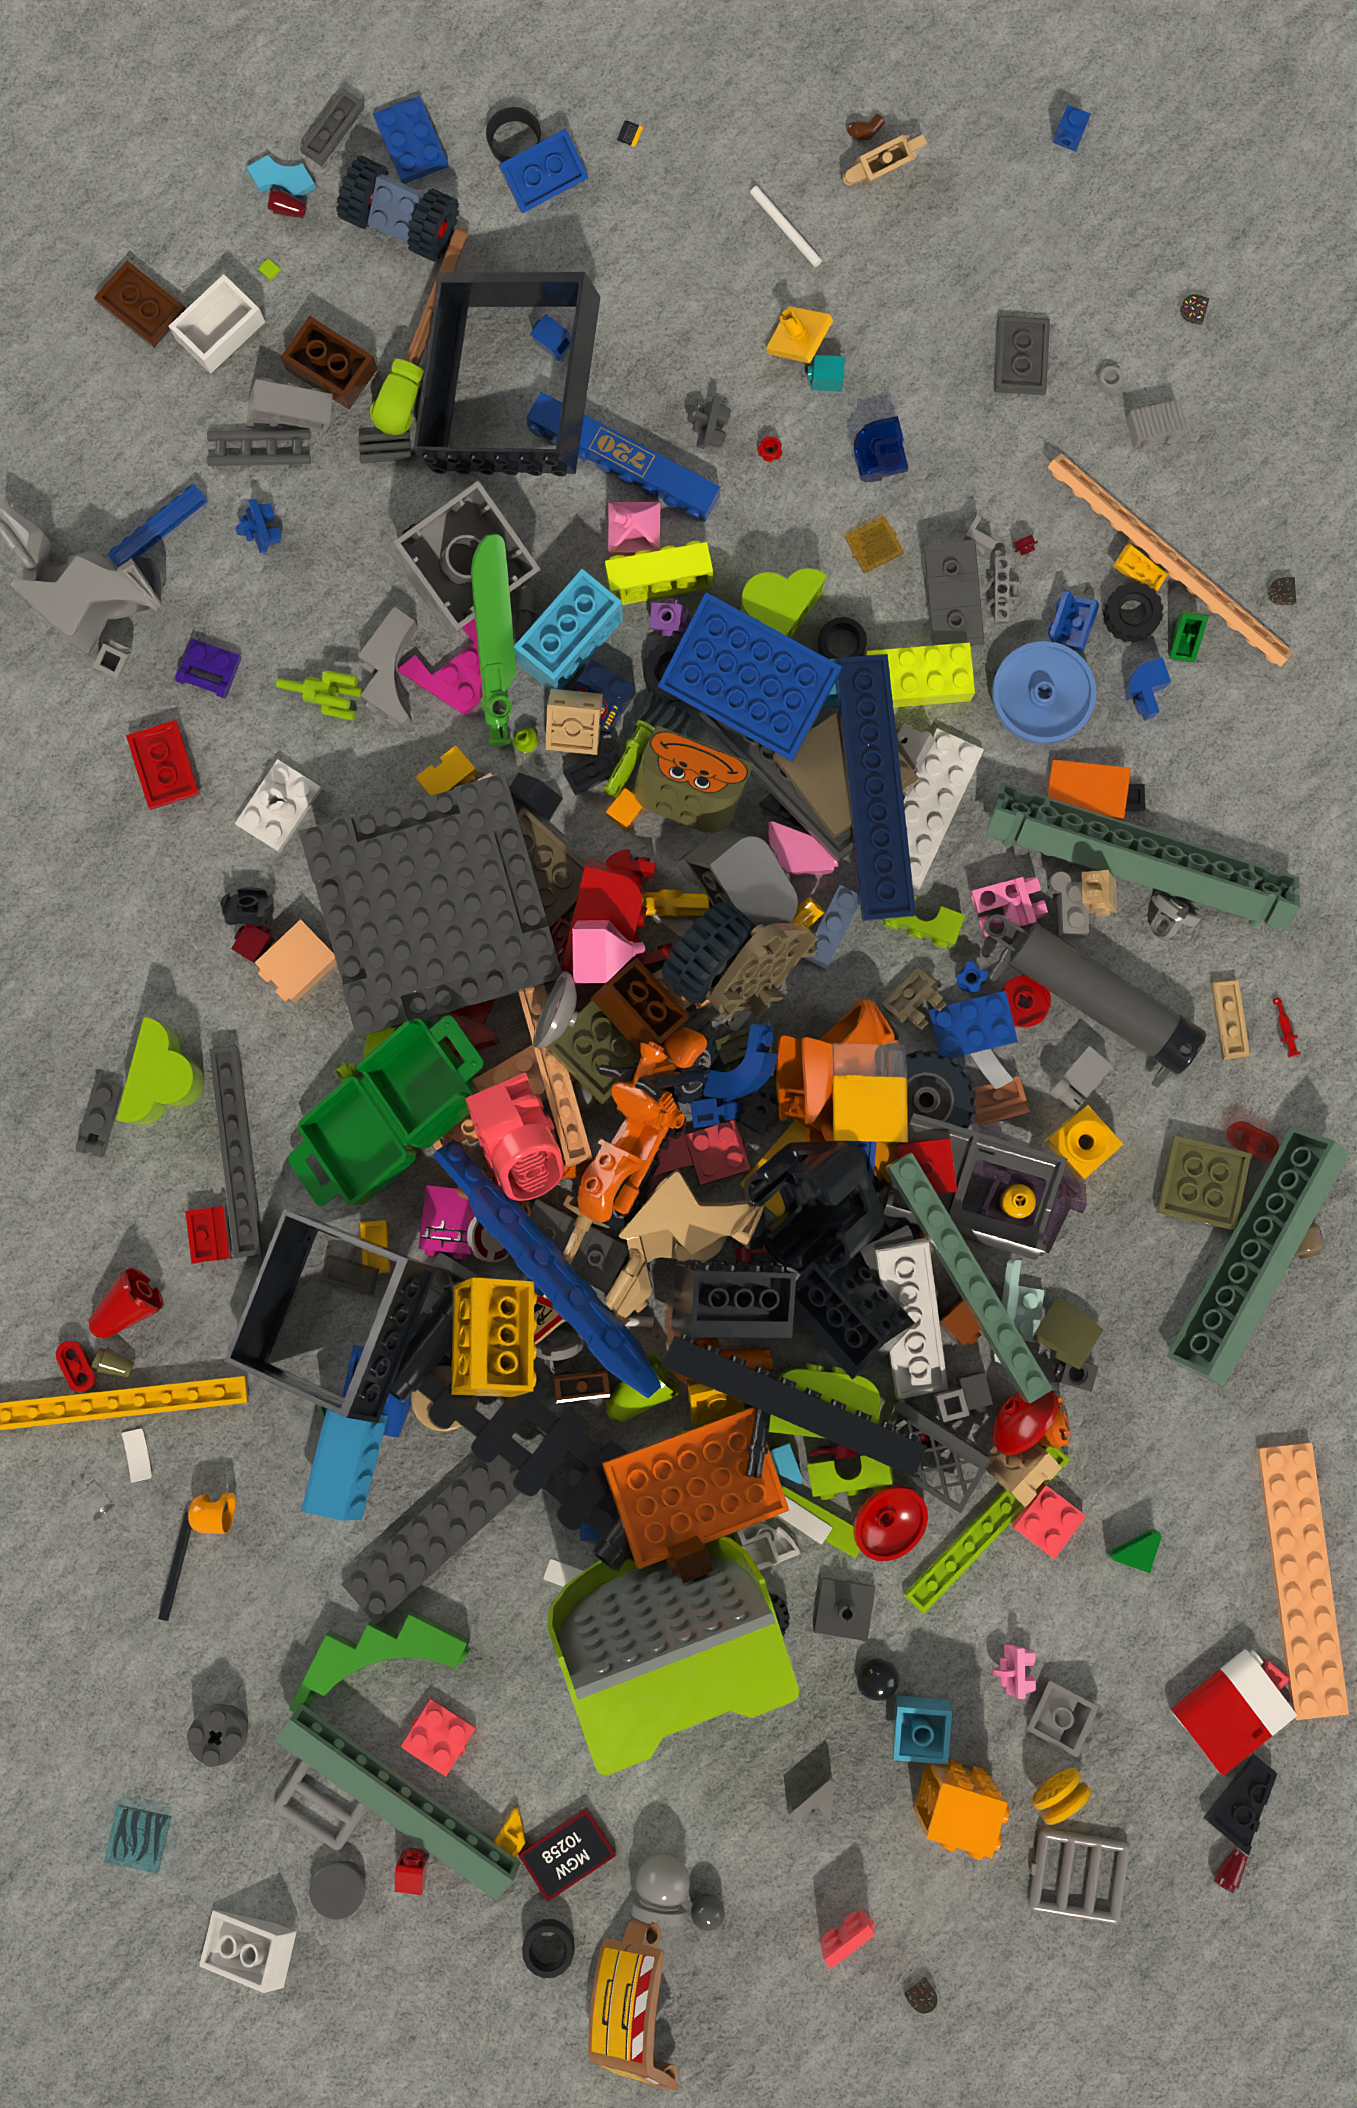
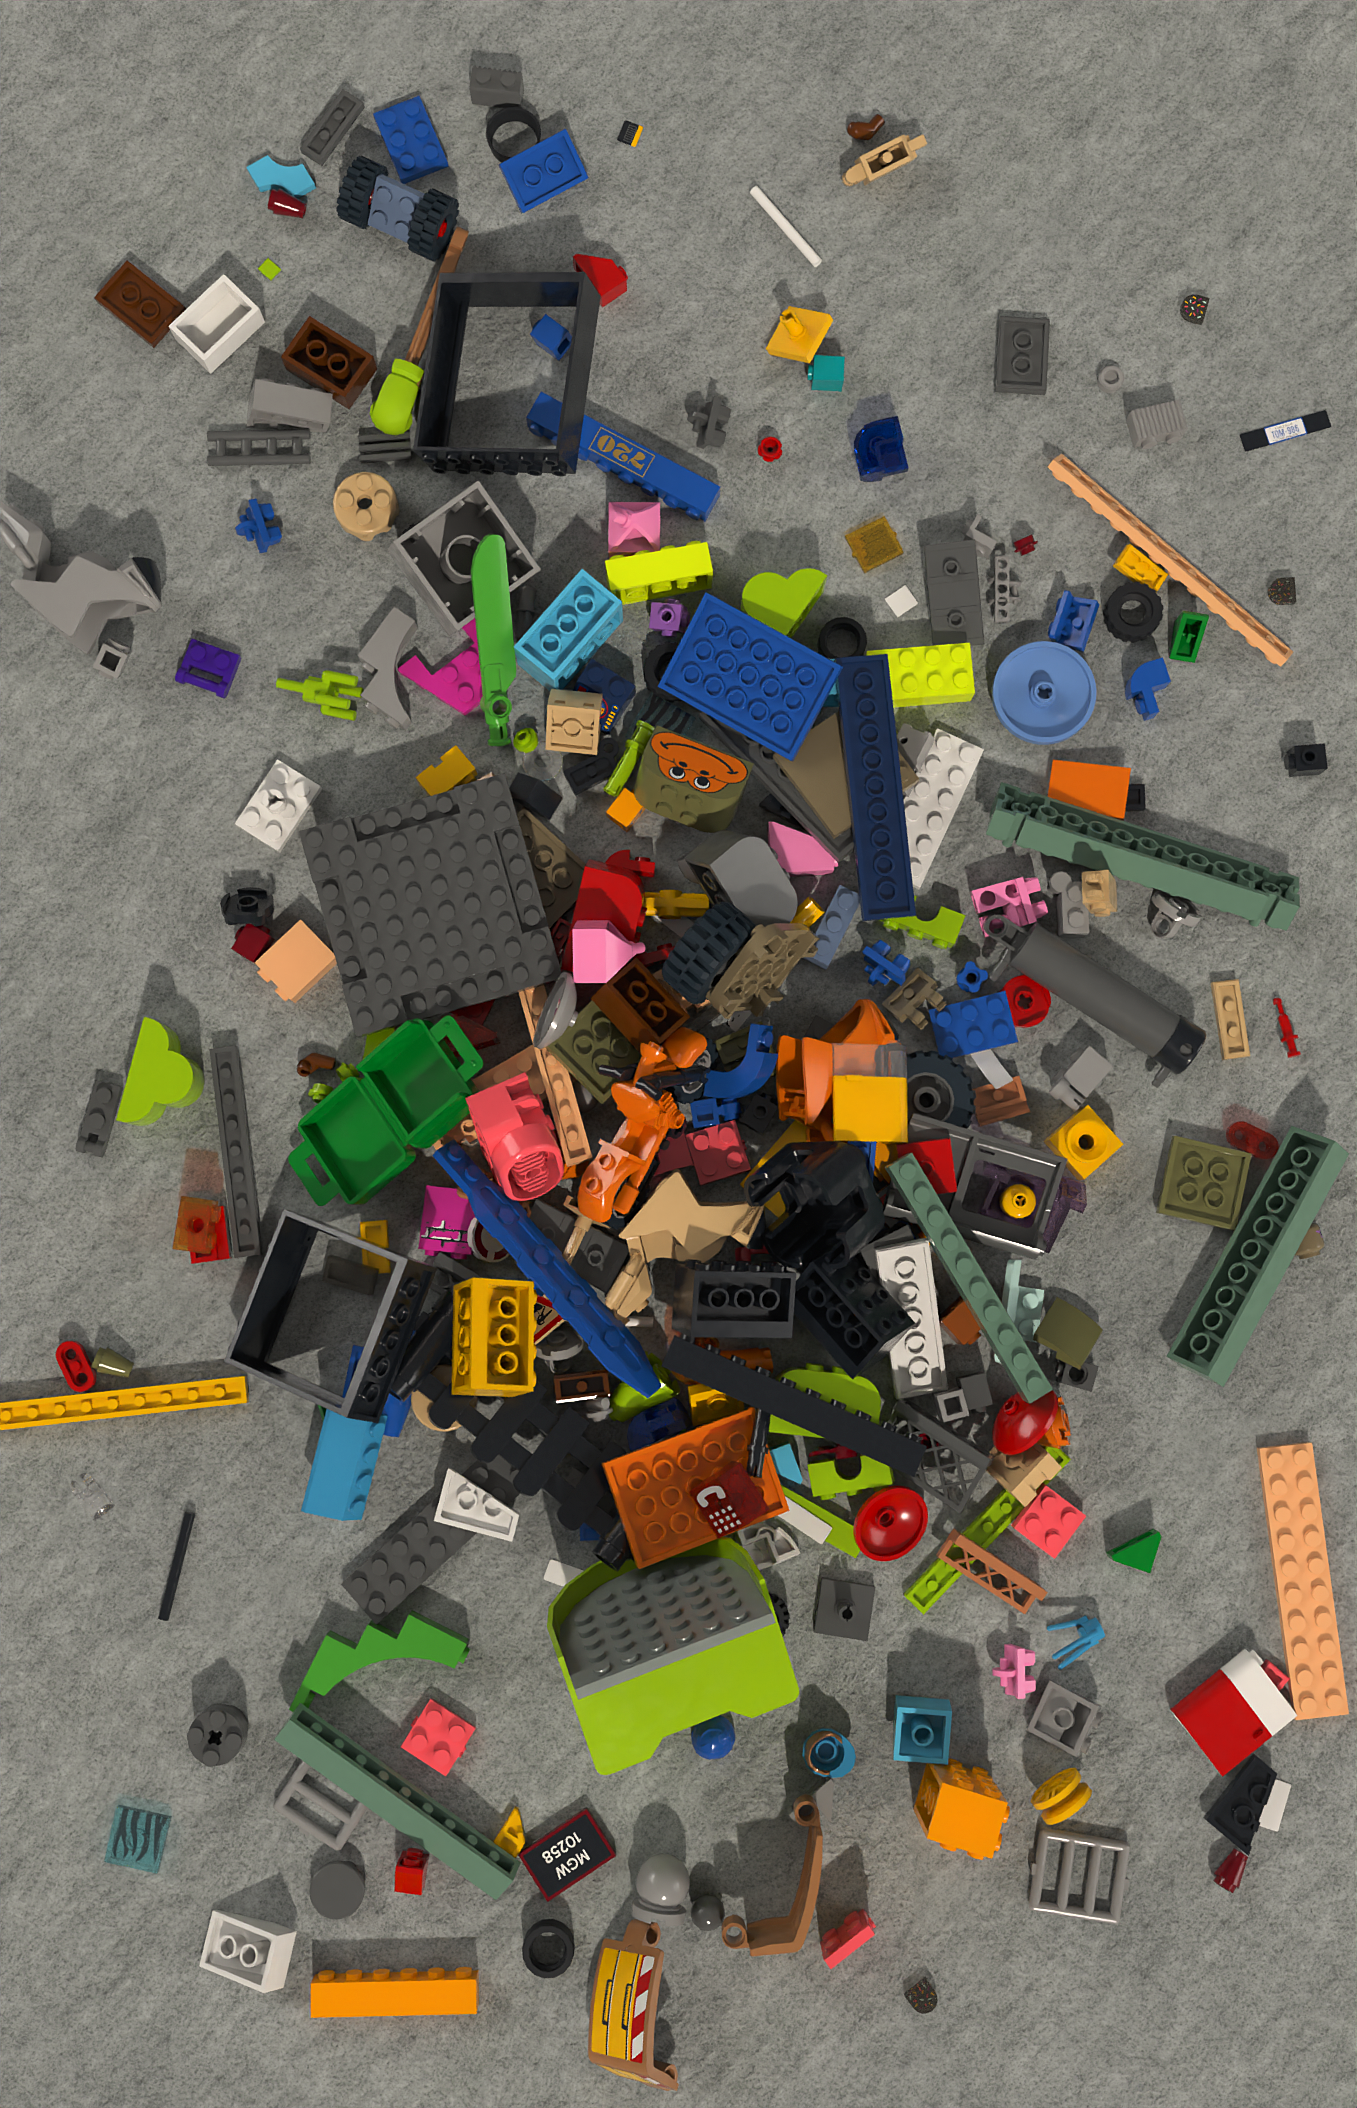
red cone [88,1268,164,1339] -> none
blue piece [107,484,208,567] -> none
white sticker [122,1428,152,1483] -> none
red plate [126,720,200,810] -> none
light orange helmet [188,1492,236,1534] -> none
reddish brown brick [666,1536,713,1584] -> none
black hair [857,1658,899,1701] -> none
blue brick [1053,105,1091,152] -> none
none -> clear orange brick [172,1196,221,1254]
none -> reddish brown arm [297,1053,336,1077]
none -> lime plate [308,1083,334,1104]
none -> light orange brick [311,1967,479,2018]
none -> tan plate [333,472,400,541]
none -> white wing [434,1467,520,1542]
none -> dark grey brick [469,66,524,108]
none -> red slope [572,254,628,308]
none -> light grey plate [586,1398,613,1422]
none -> clear blue brick [627,1398,693,1451]
none -> clear red slope [688,1461,769,1538]
none -> blue piece [691,1715,736,1760]
none -> medium nougat panel [721,1794,823,1956]
none -> dark azure piece [802,1728,856,1778]
none -> blue hips [862,940,911,986]
none -> white sticker [885,585,918,617]
none -> nougat fence [936,1528,1048,1614]
none -> dark azure plant [1047,1615,1105,1670]
none -> sticker [1239,410,1331,452]
none -> white sticker [1259,1779,1291,1831]
none -> black brick [1284,743,1328,777]

